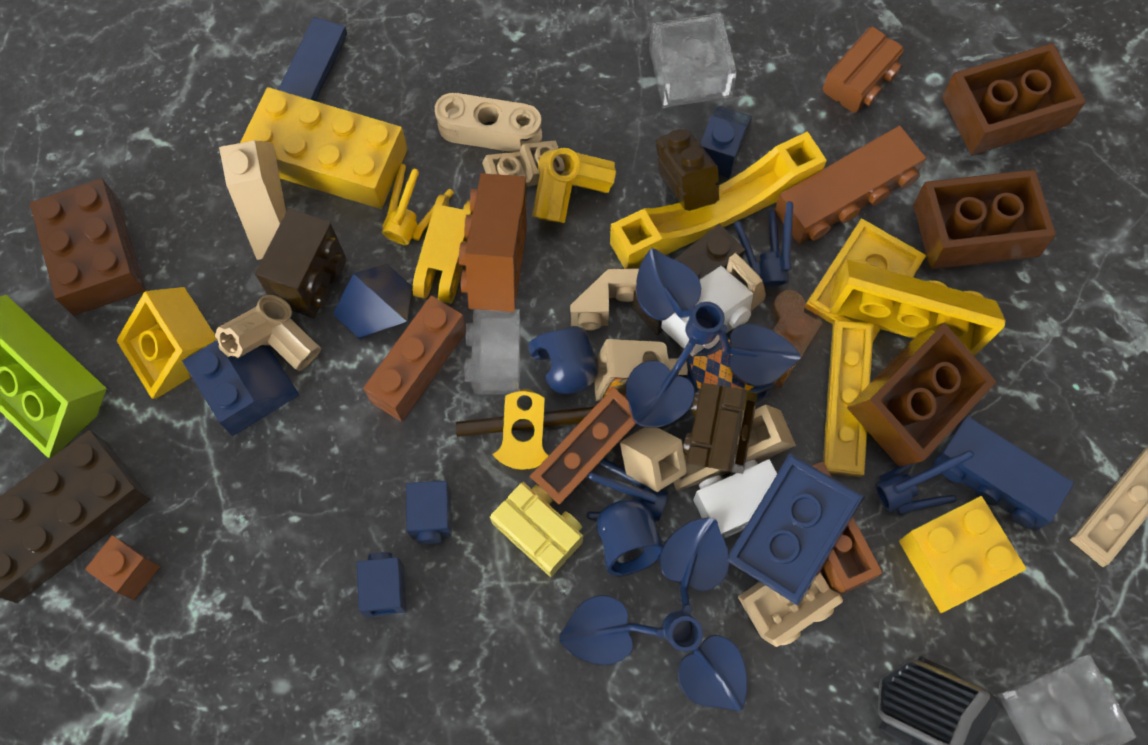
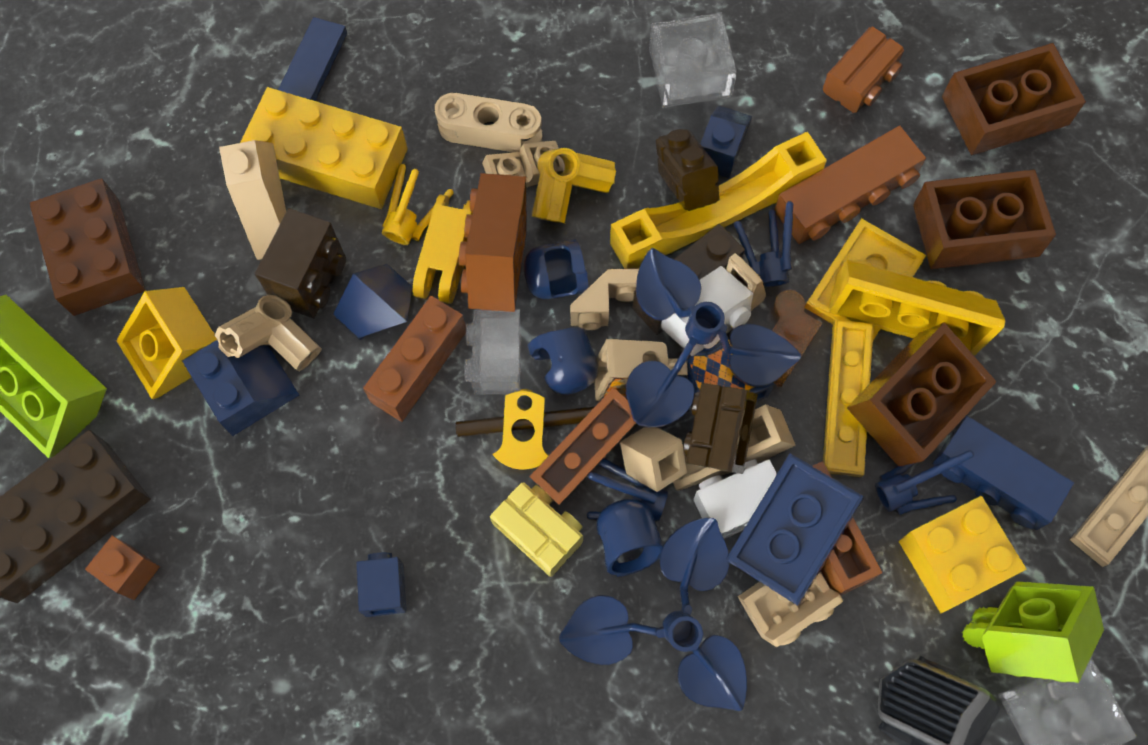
dark blue brick [406,481,452,544] -> none
none -> dark blue helmet [524,239,588,299]
none -> lime hinge [962,581,1104,683]

